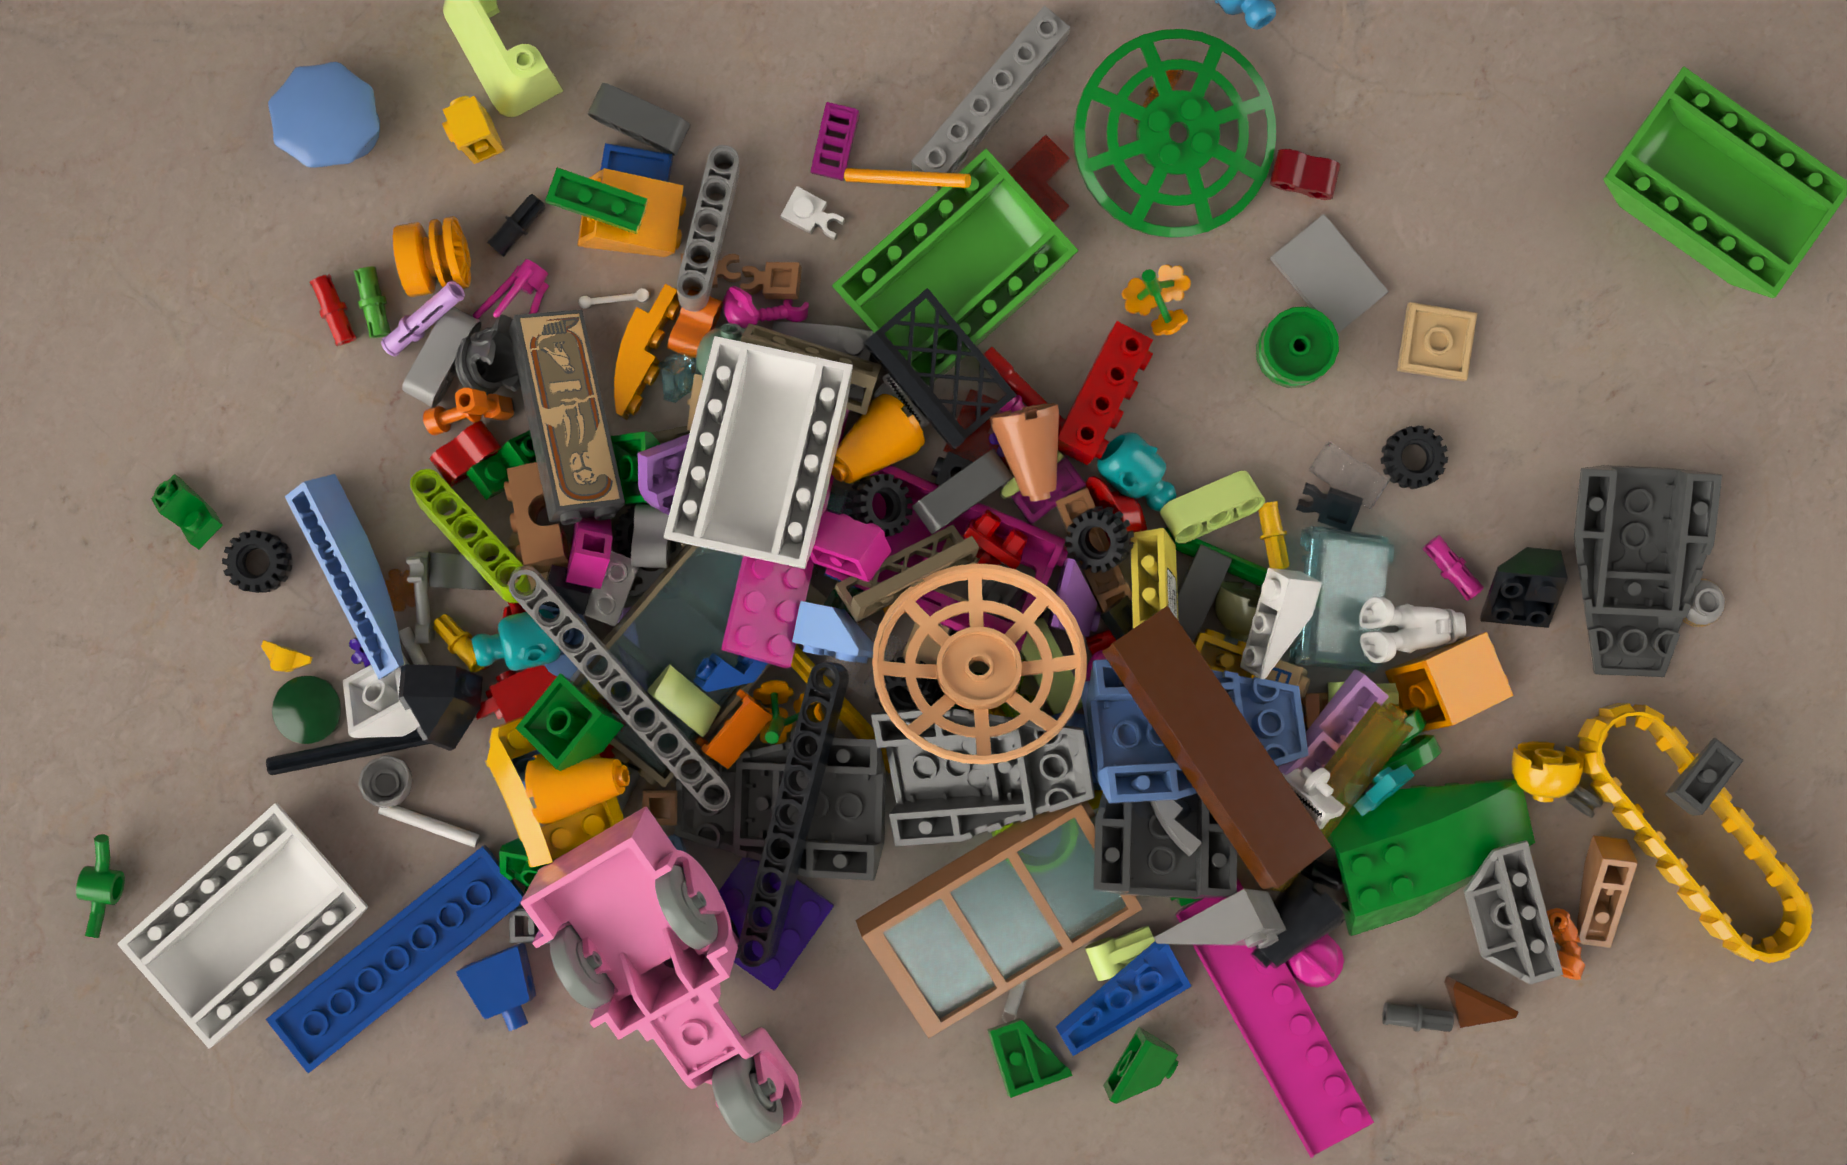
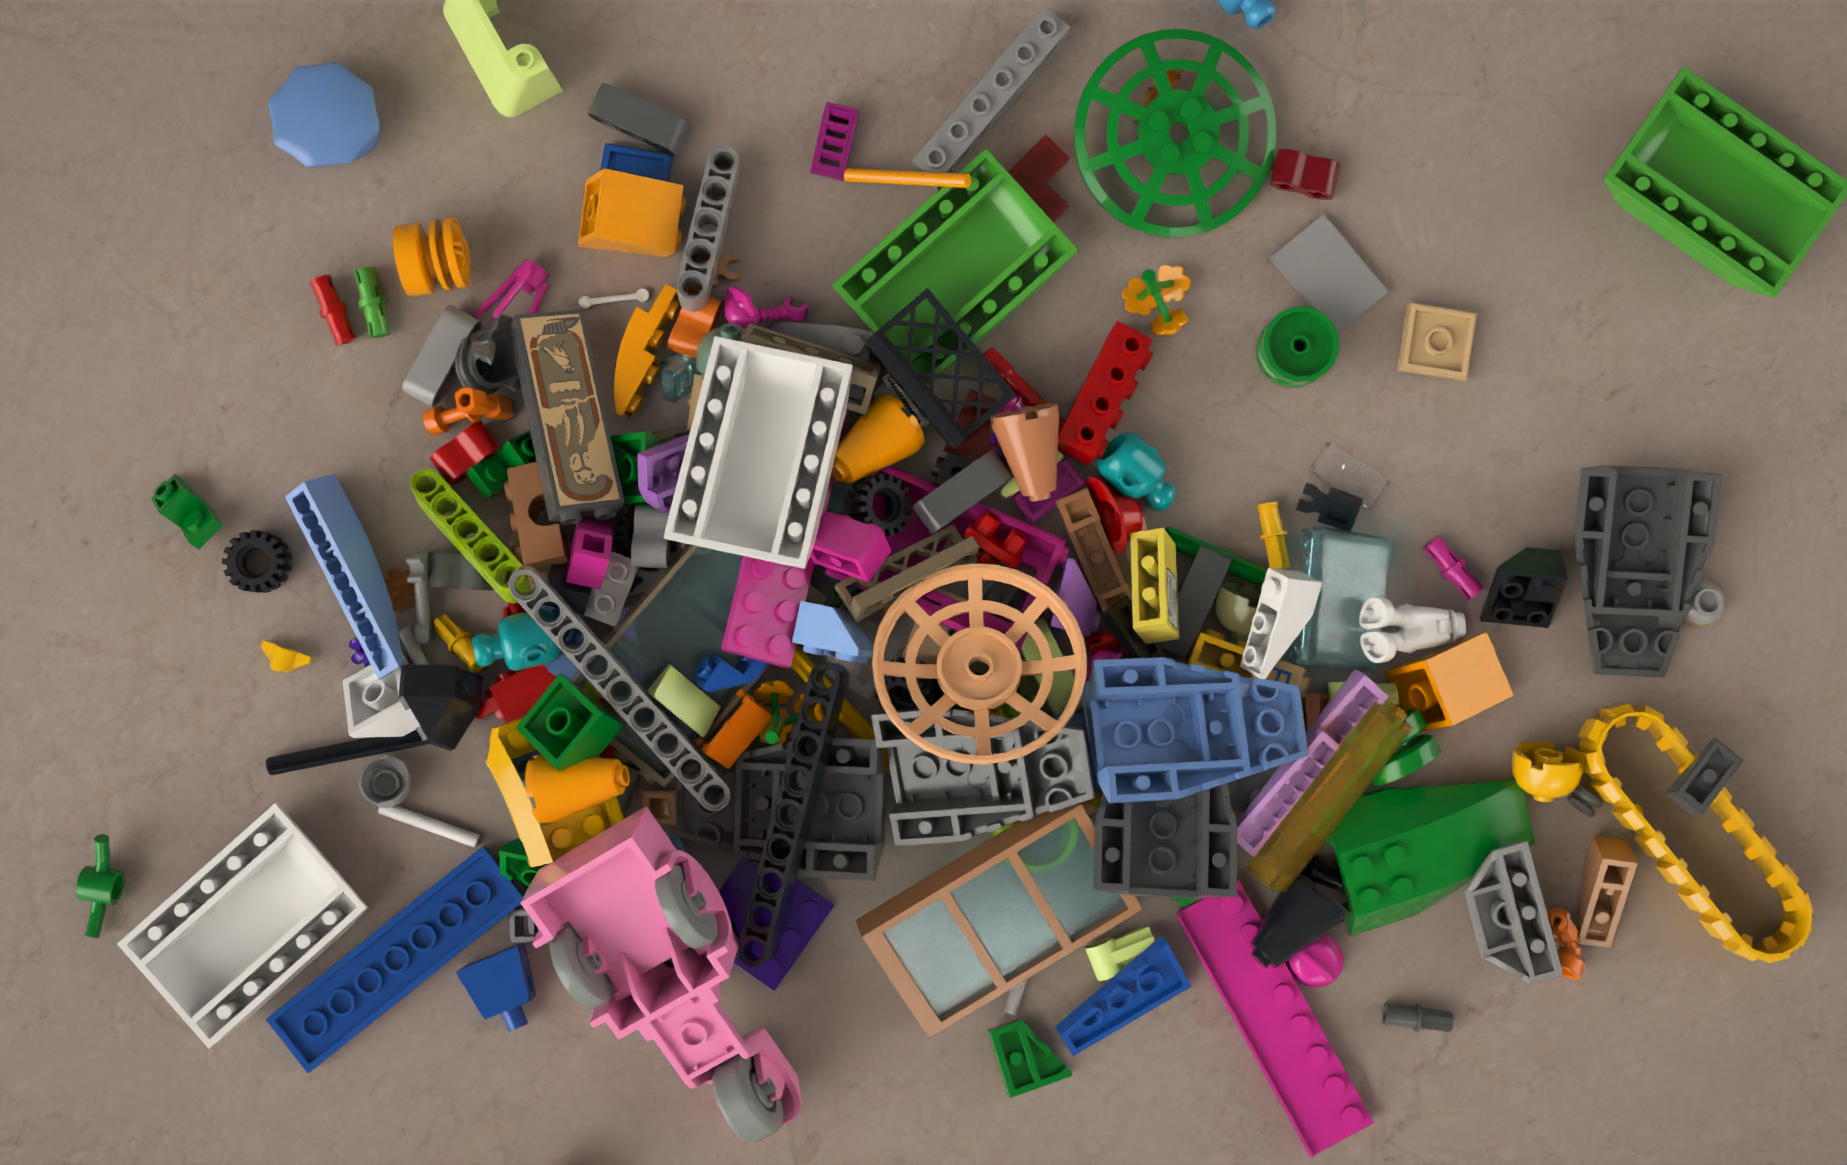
dark green dish [272,676,341,744] -> none
lavender pin [381,281,465,356] -> none
yellow brick [442,96,505,164] -> none
black axle [487,194,545,257] -> none
green hinge [545,167,648,234] -> none
medium nougat plate [740,262,802,299] -> none
white plate [780,186,845,240] -> none
black tyre [1065,506,1134,573] -> none
reddish brown tile [1102,606,1332,889] -> none
green slope [1103,1027,1178,1104] -> none
light grey slope [1150,800,1202,856] -> none
light grey slope [1154,889,1287,949] -> none
yellowish green beam [1160,471,1265,543] -> none
white hips [1282,767,1346,829] -> none
teal plate [1353,764,1415,816] -> none
black tyre [1380,425,1448,489] -> none
reddish brown slope [1444,976,1519,1028] -> none

